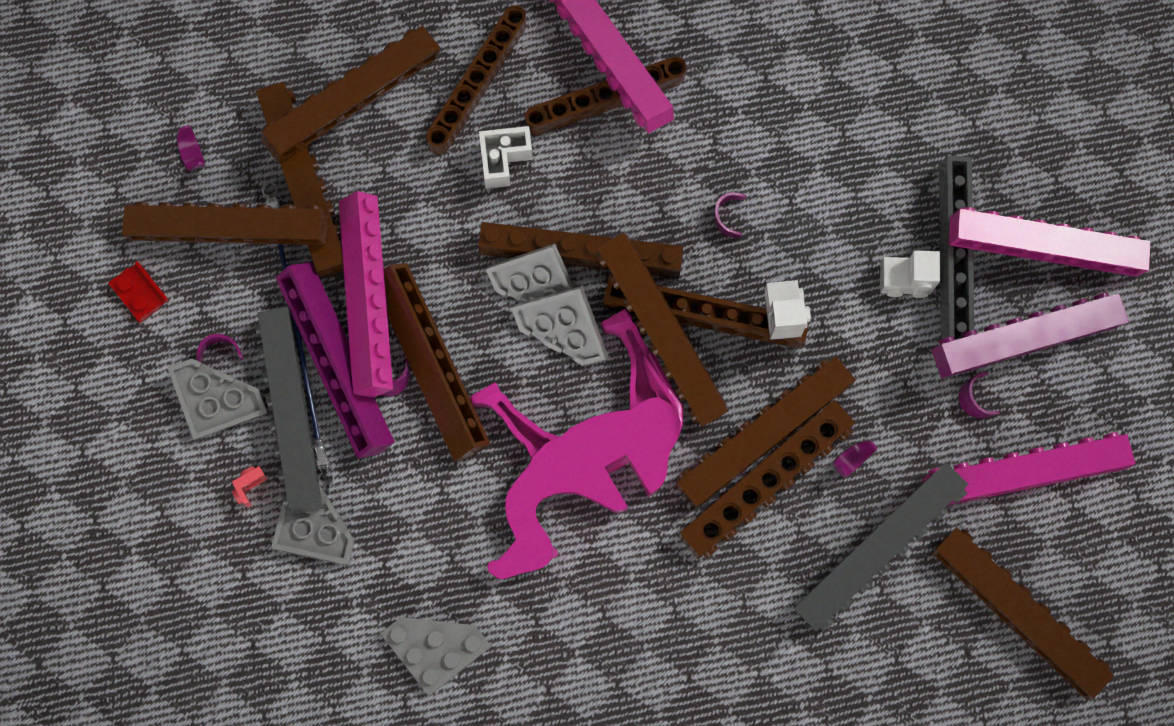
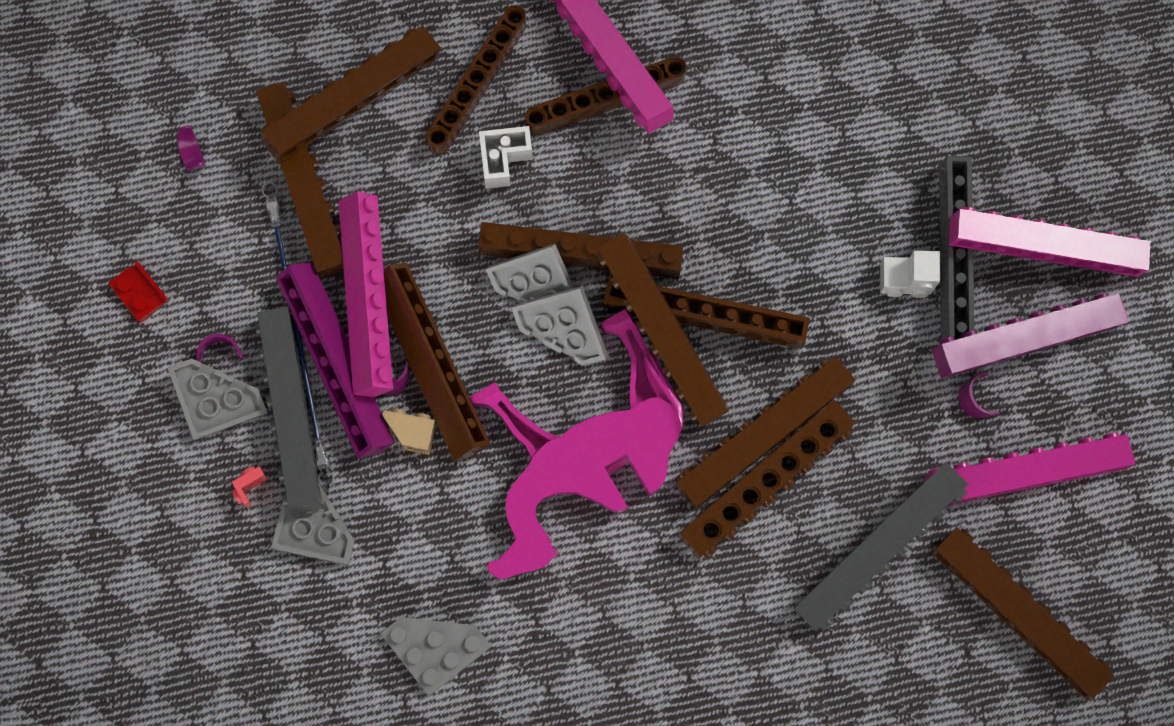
reddish brown brick [122,202,328,245] -> none
magenta helmet [714,192,746,238] -> none
white brick [764,280,811,340] -> none
magenta helmet [832,440,877,479] -> none
none -> tan slope [383,408,436,455]

